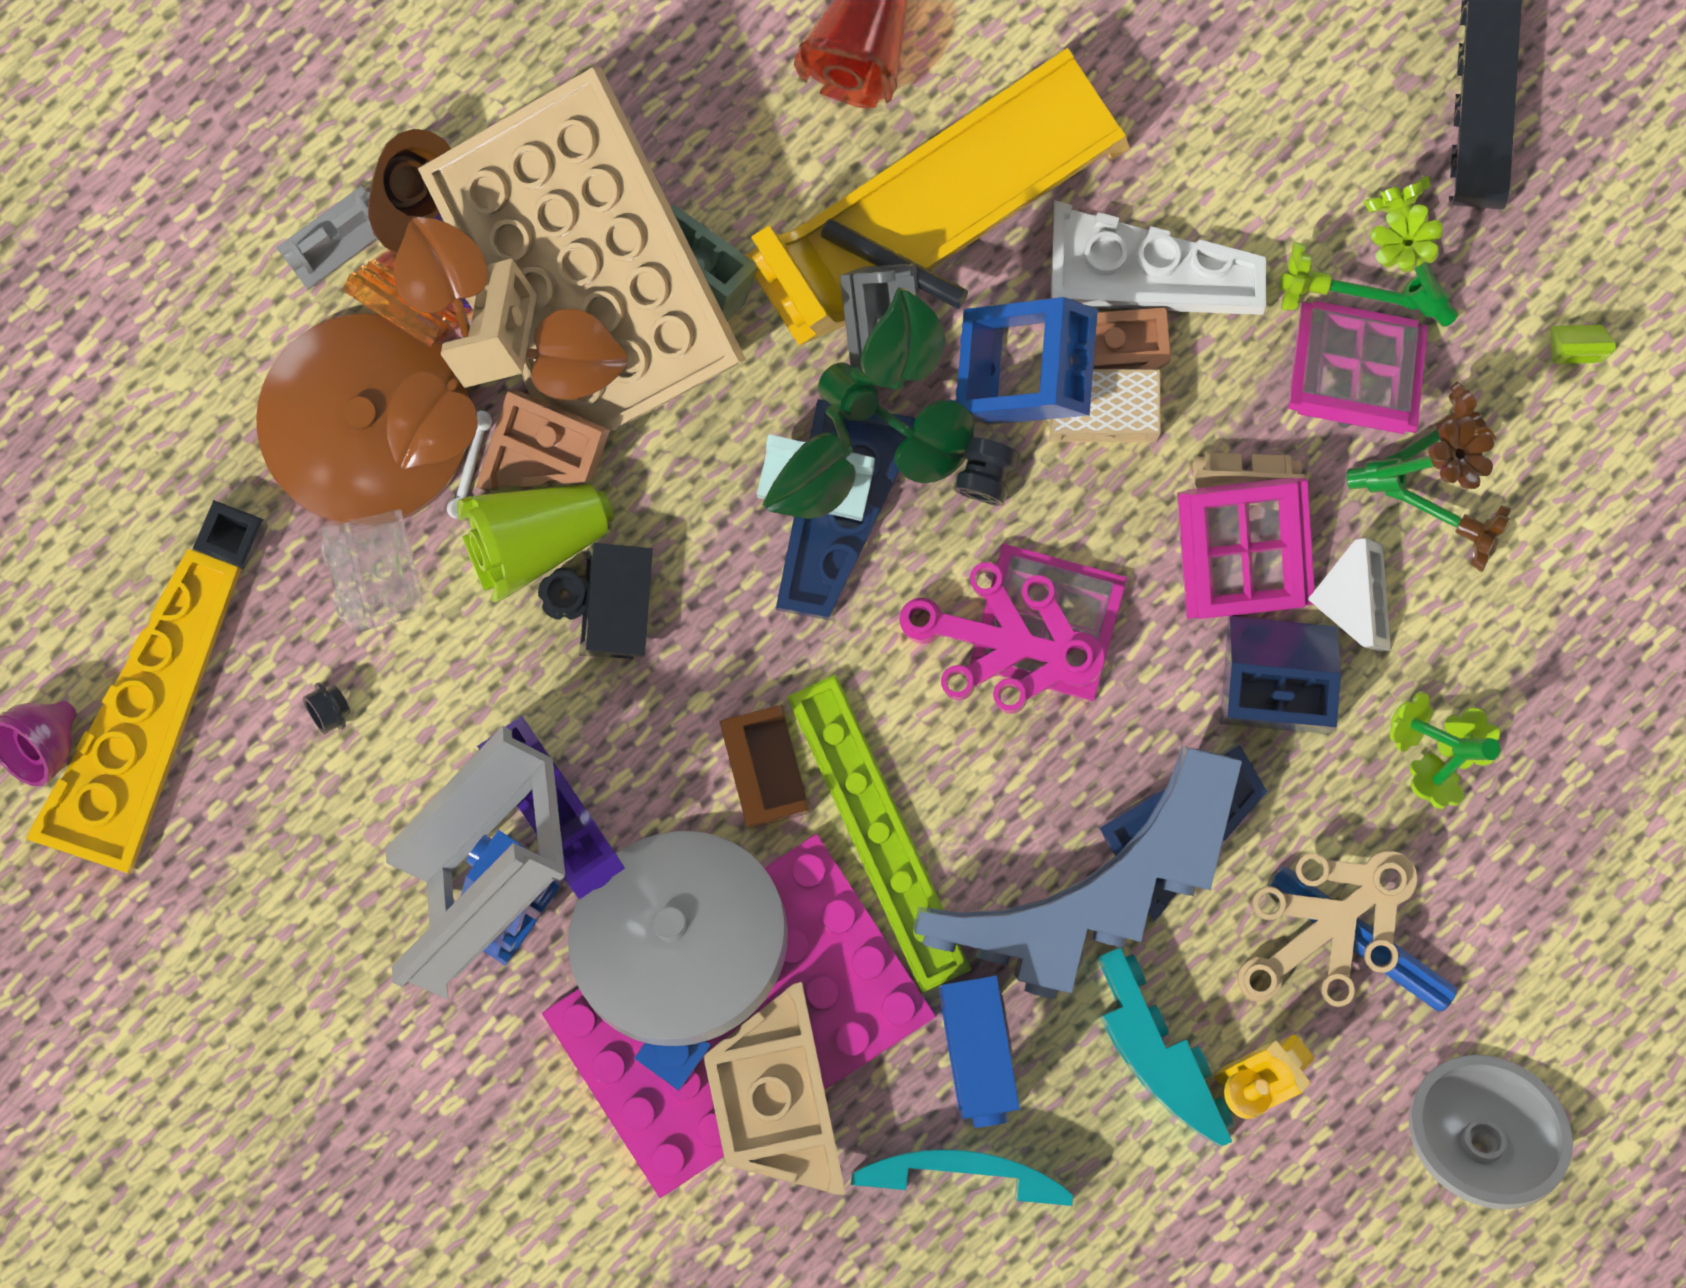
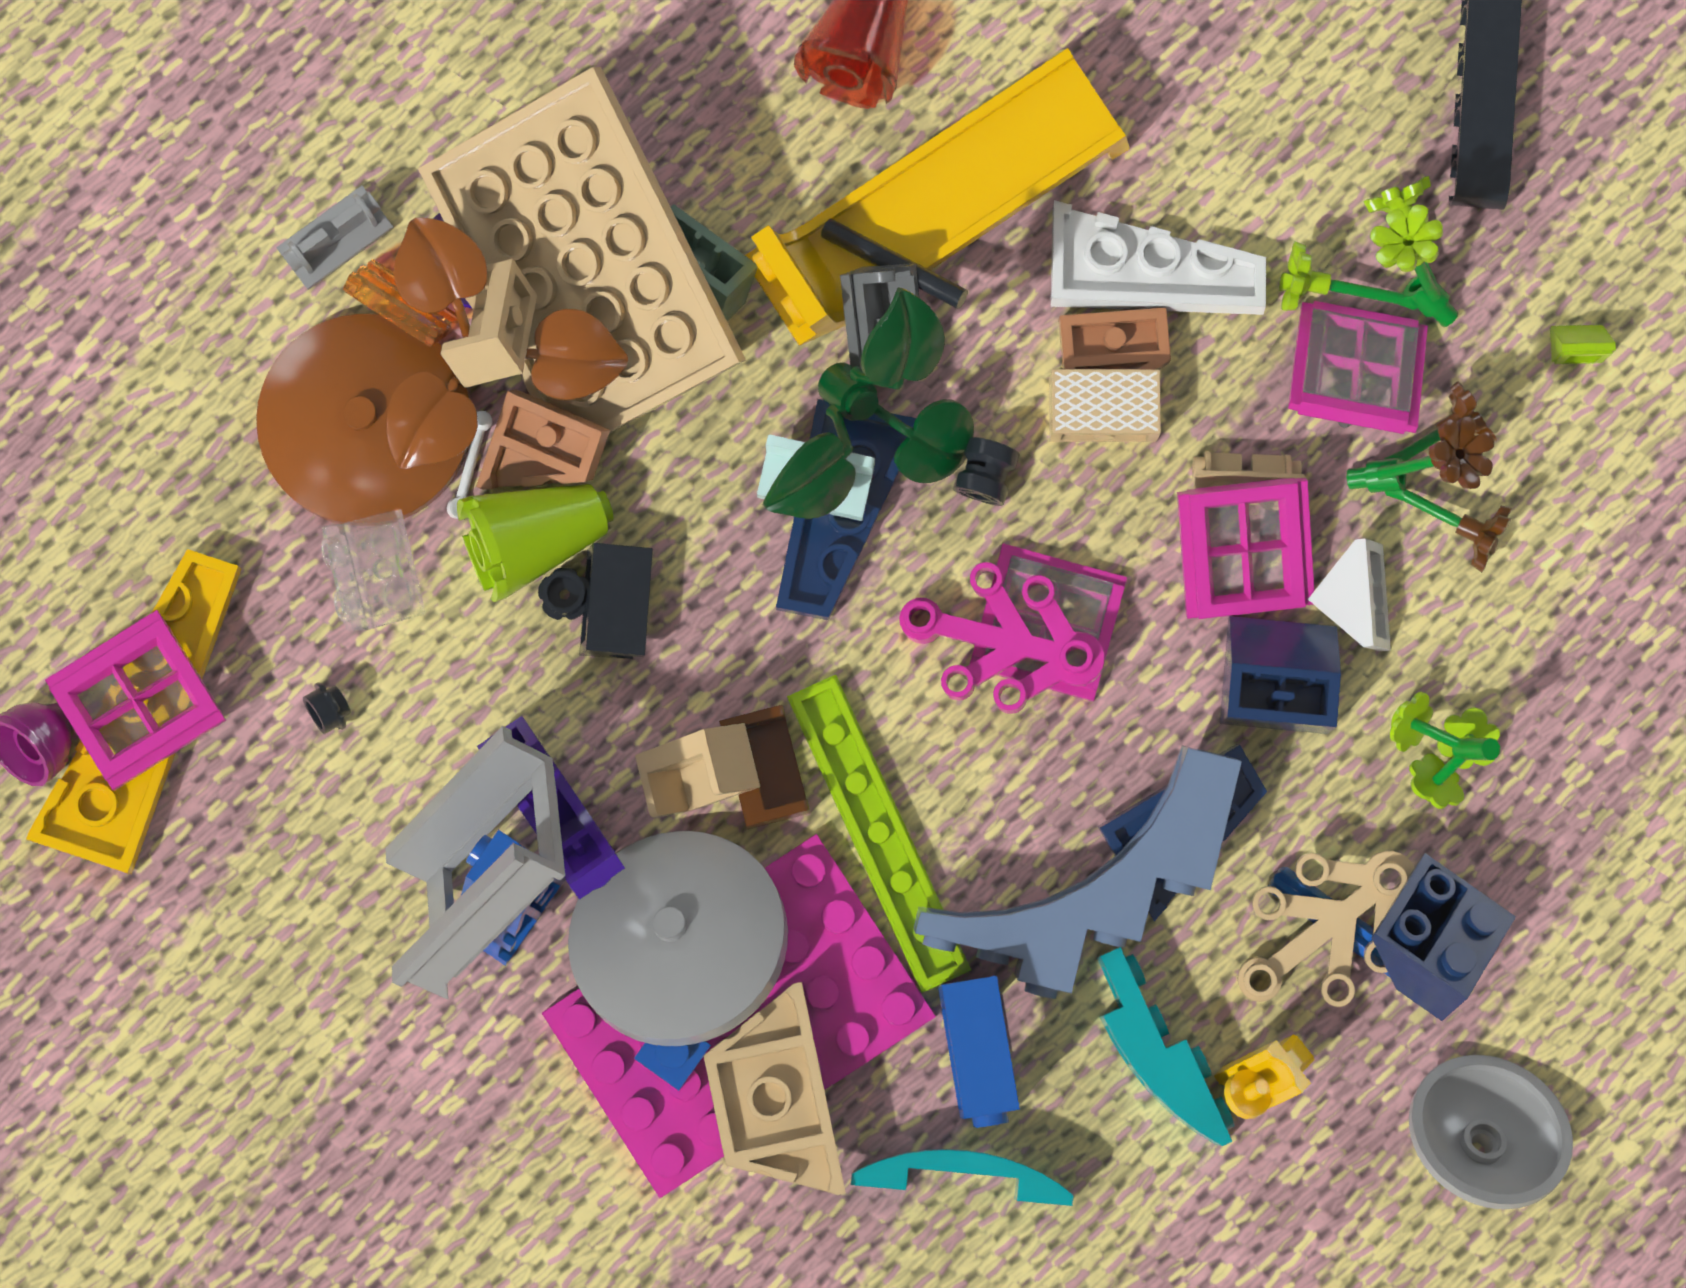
black slope [193,500,268,570] -> none
reddish brown piece [368,129,451,254] -> none
blue window [956,297,1098,424] -> none
none -> dark pink piece [45,610,227,791]
none -> tan panel [635,723,760,818]
none -> dark blue slope [1371,853,1516,1021]

